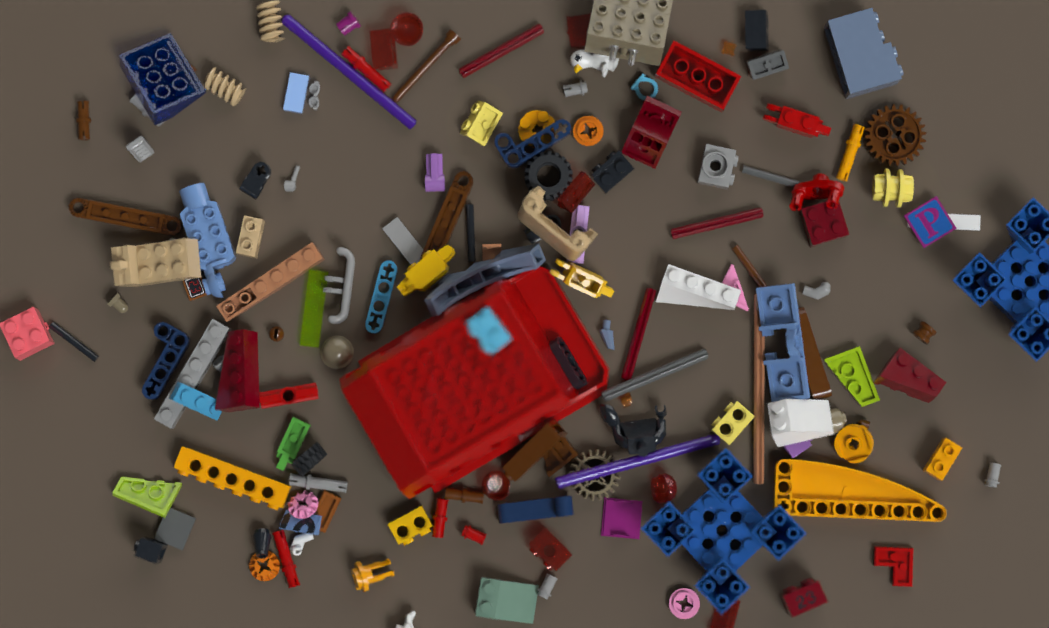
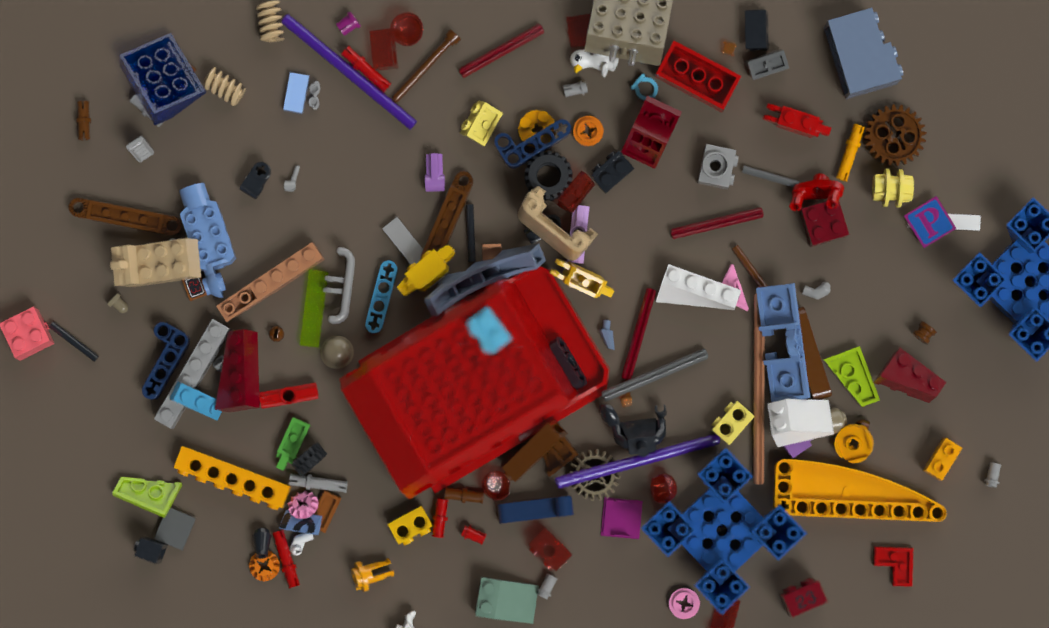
tan brick [236,215,265,259] -> none

